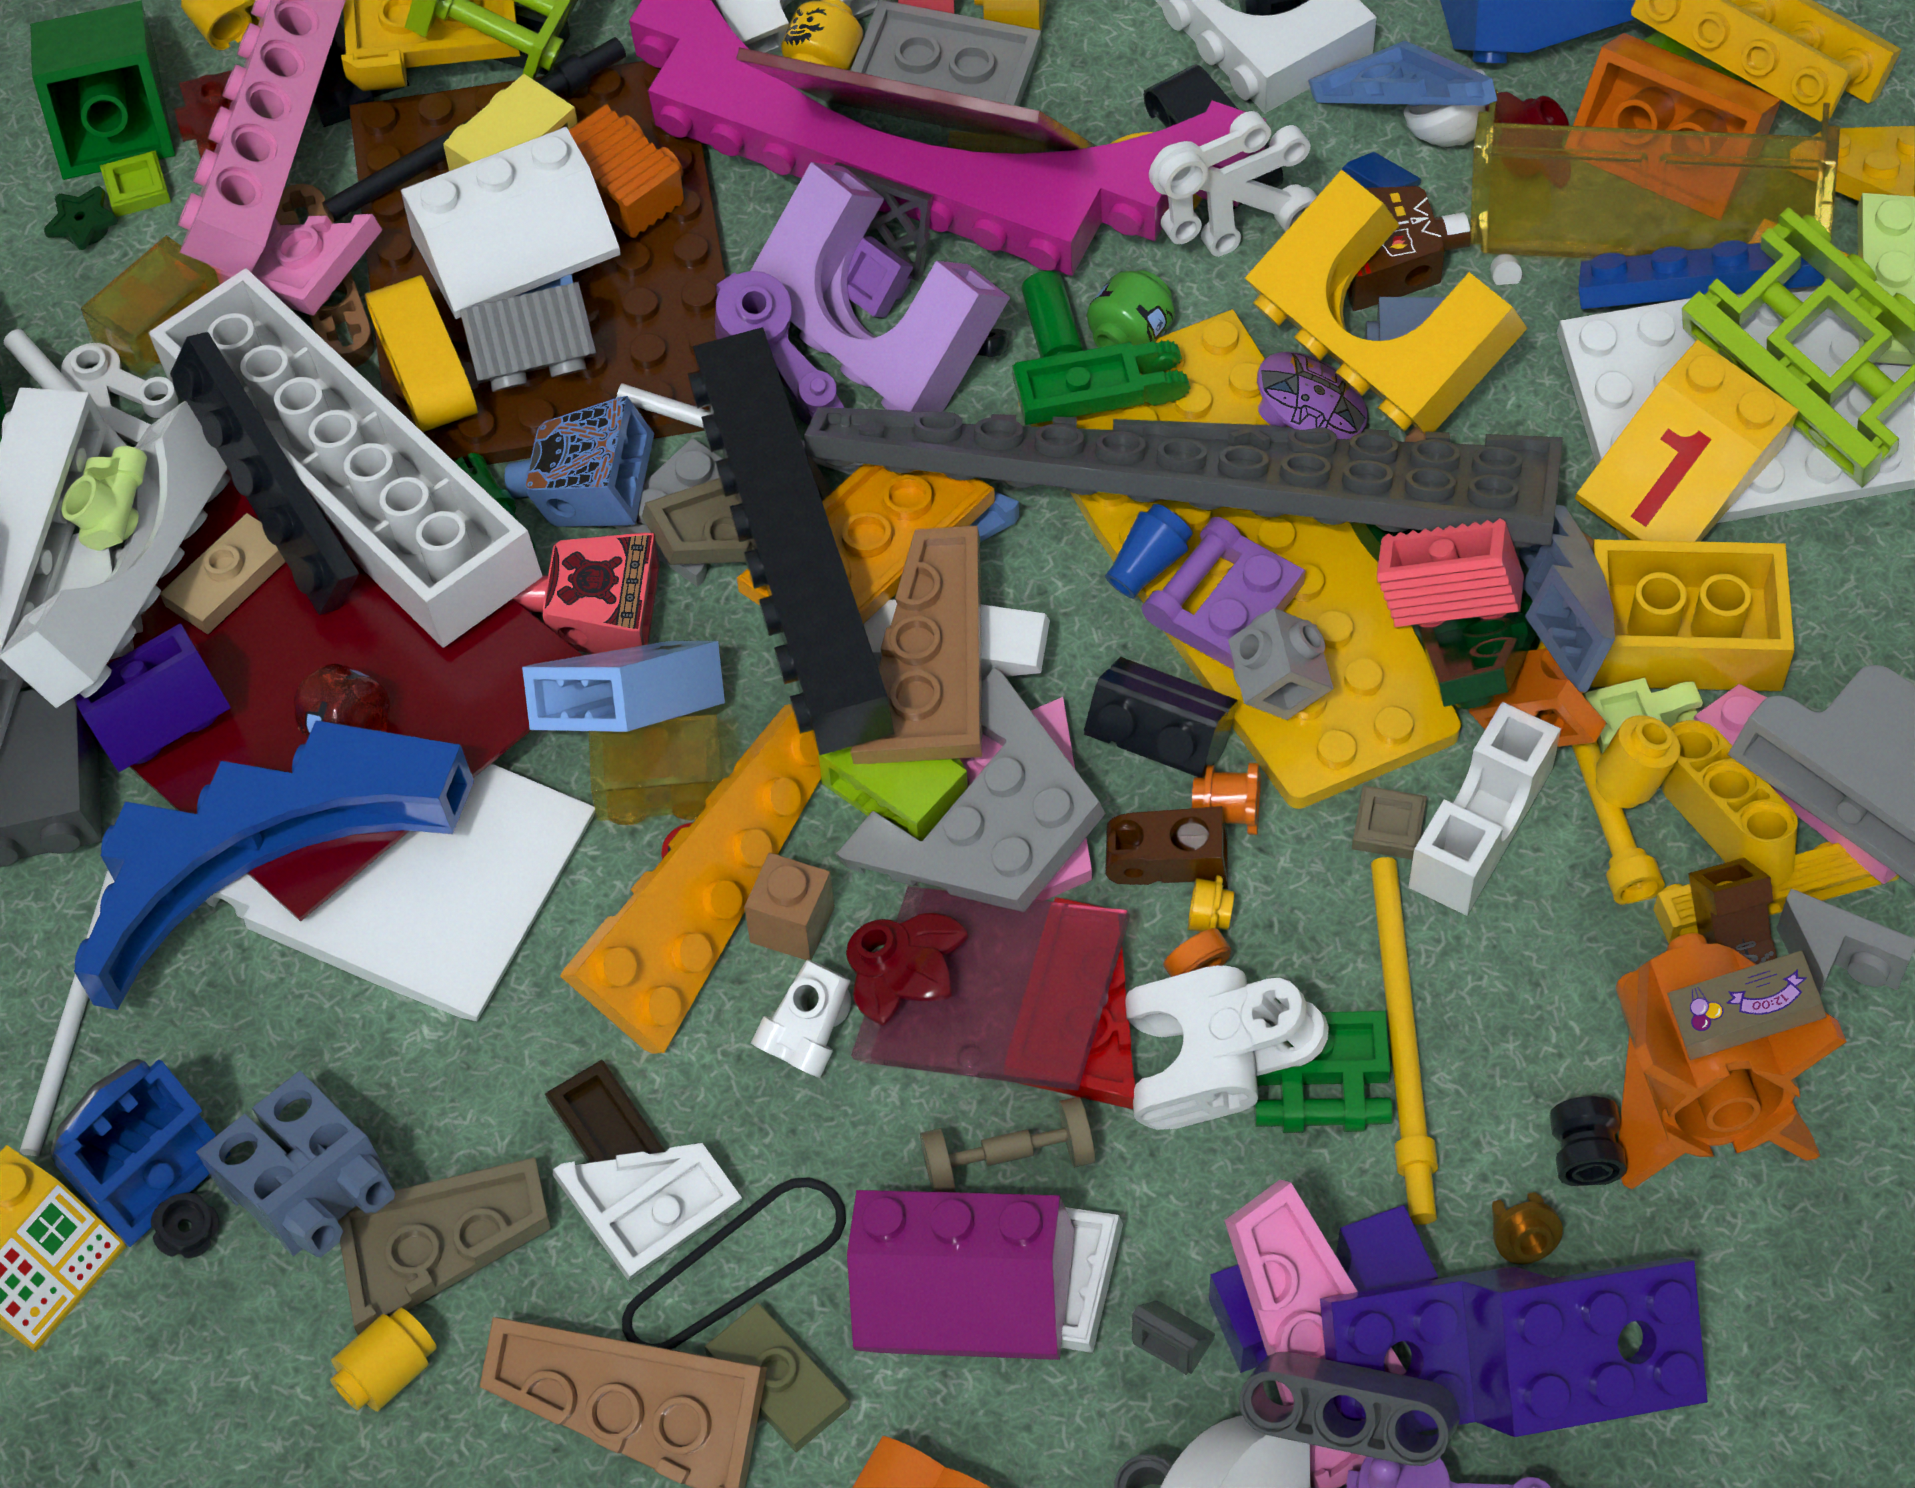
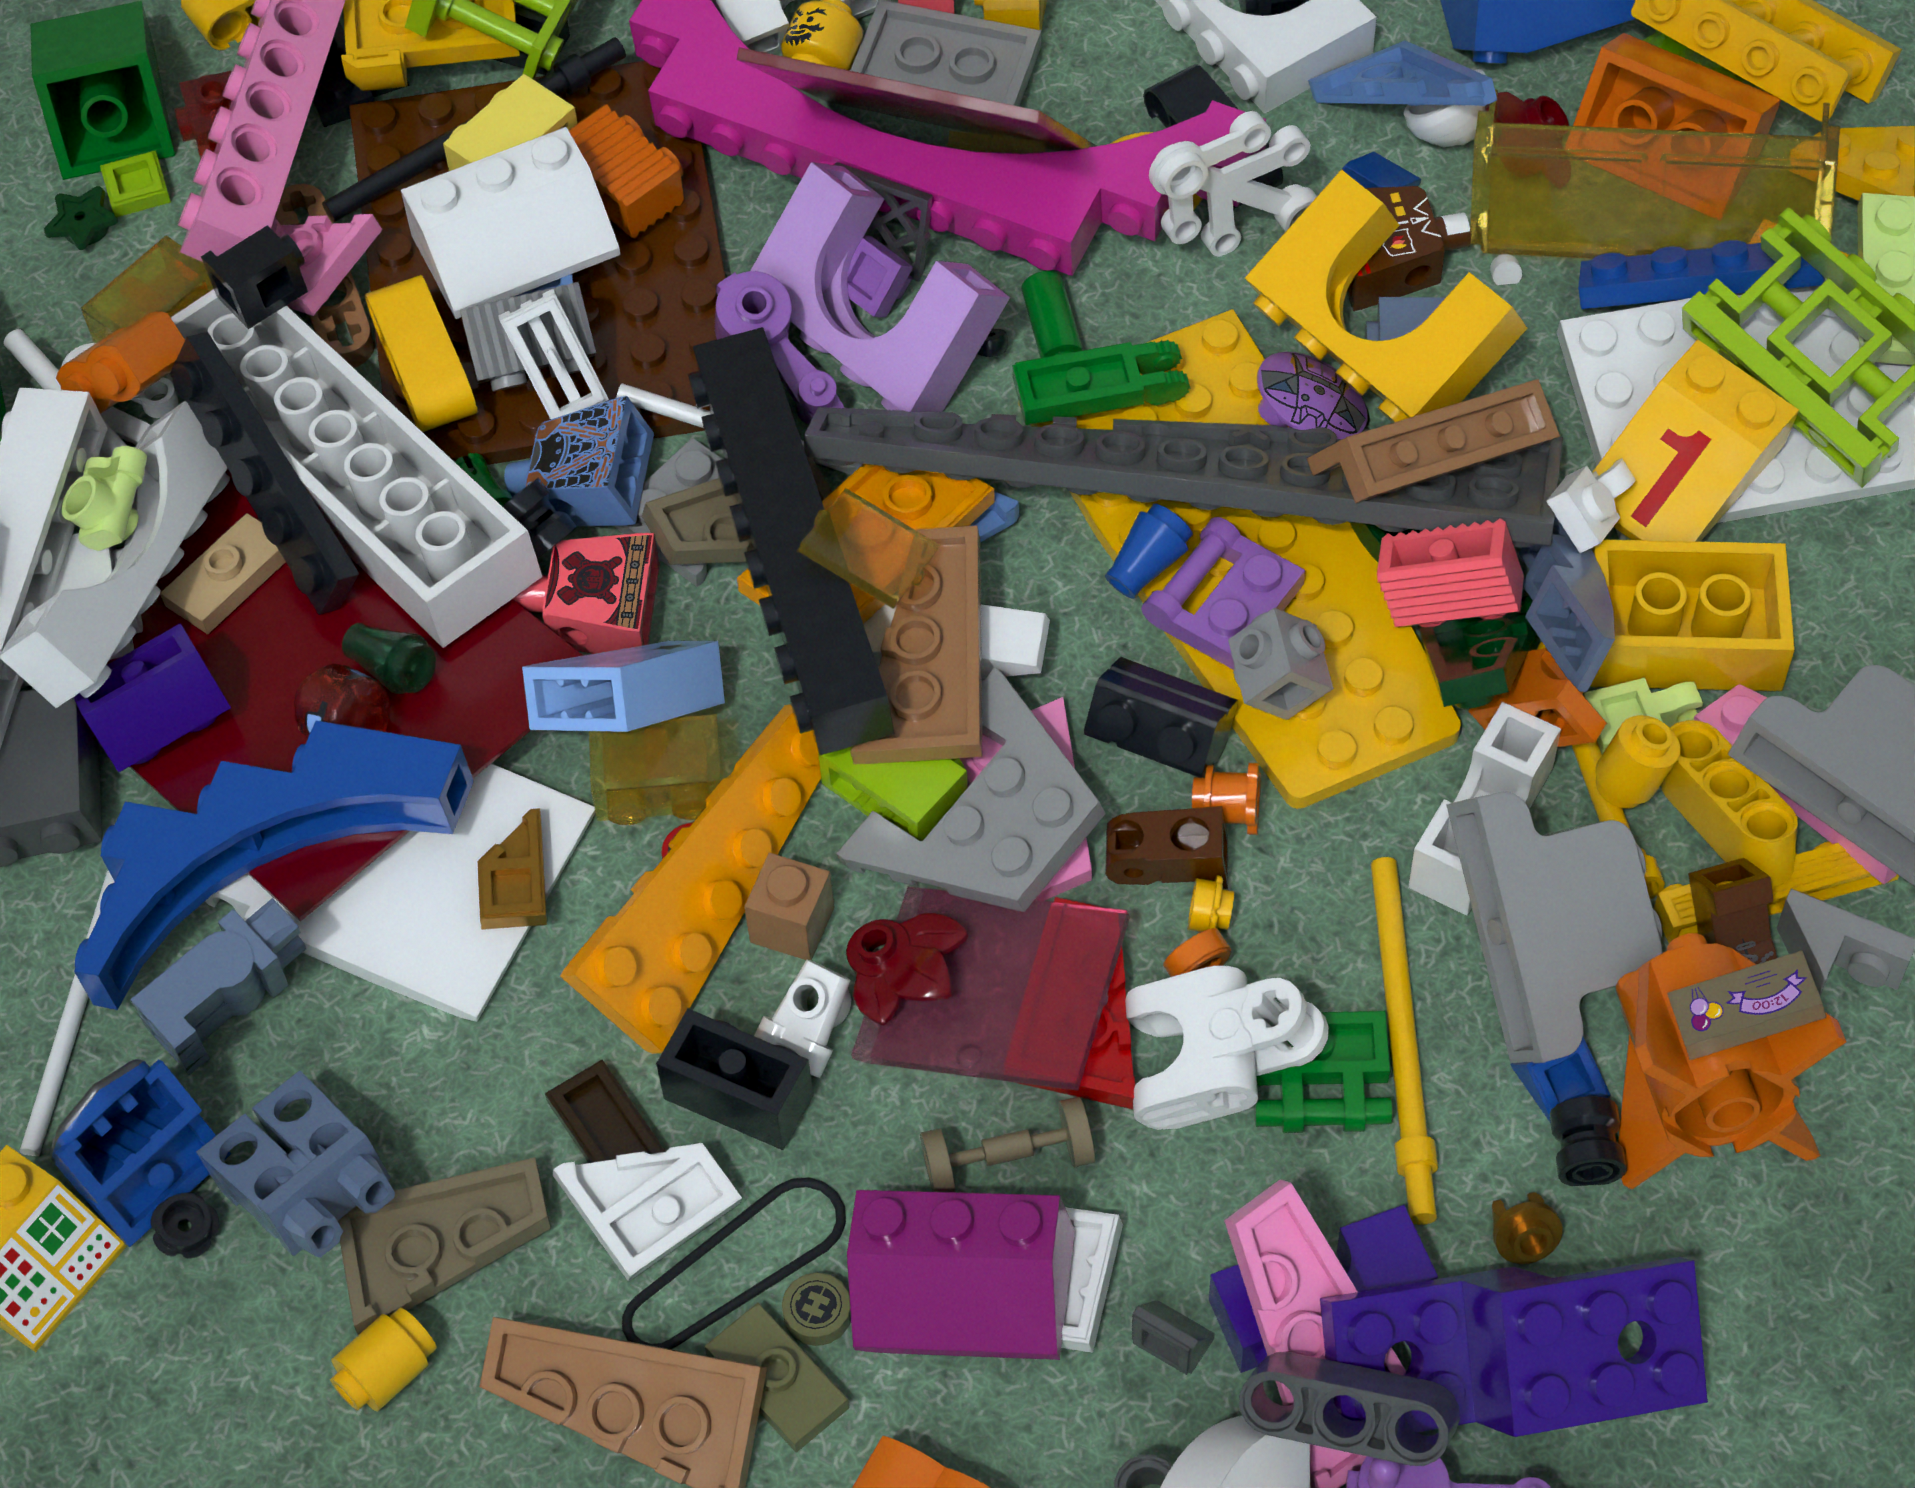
bright green head [1086,270,1175,348] -> none
dark tan tile [1352,785,1427,860] -> none
none -> orange brick [56,311,185,414]
none -> sand blue hips [130,898,306,1075]
none -> black brick [201,225,308,329]
none -> clear green cone [342,623,436,694]
none -> pearl gold tile [477,808,547,930]
none -> white tile [498,289,609,419]
none -> black wheel [502,478,577,559]
none -> black brick [656,1008,814,1150]
none -> olive tile [782,1272,851,1346]
none -> clear yellow piece [798,488,940,609]
none -> medium nougat fence [1306,379,1560,504]
none -> light grey brick [1446,792,1662,1063]
none -> blue slope [1510,1037,1611,1122]
none -> white plate [1546,458,1636,553]

